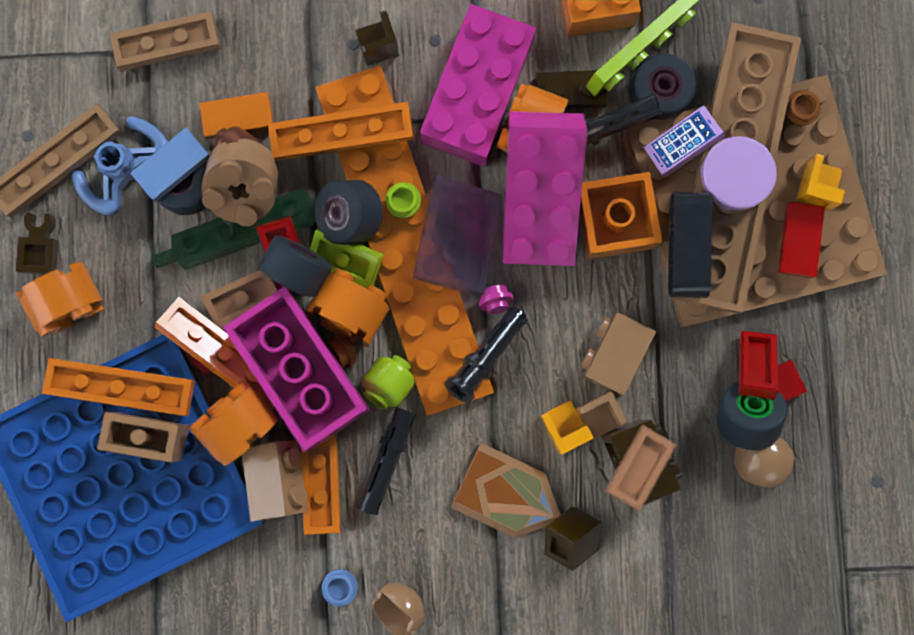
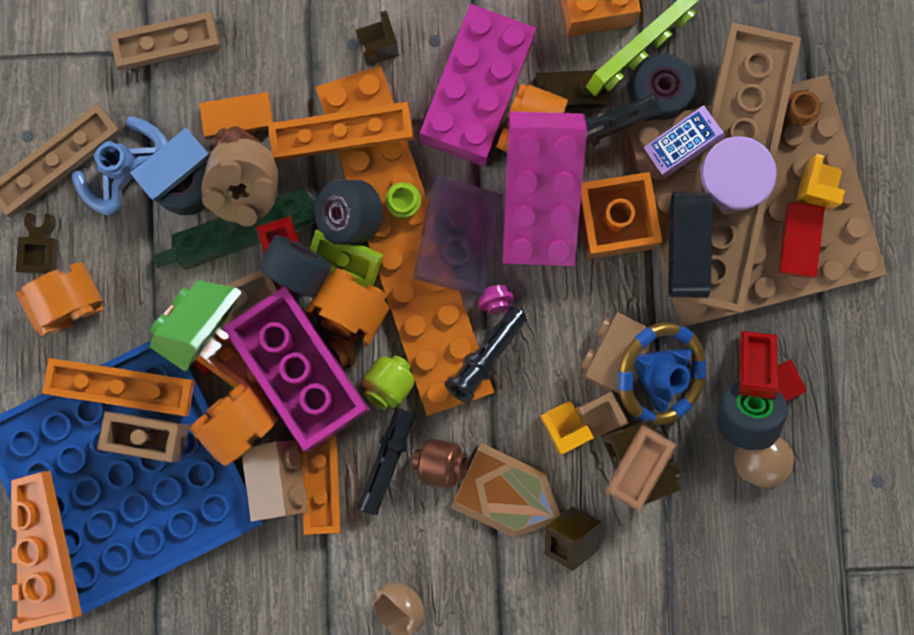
medium blue plate [321,569,358,606] -> none
none -> orange wing [11,470,82,632]
none -> bright green slope [149,280,241,372]
none -> copper head [412,439,468,489]
none -> blue piece [618,322,706,425]

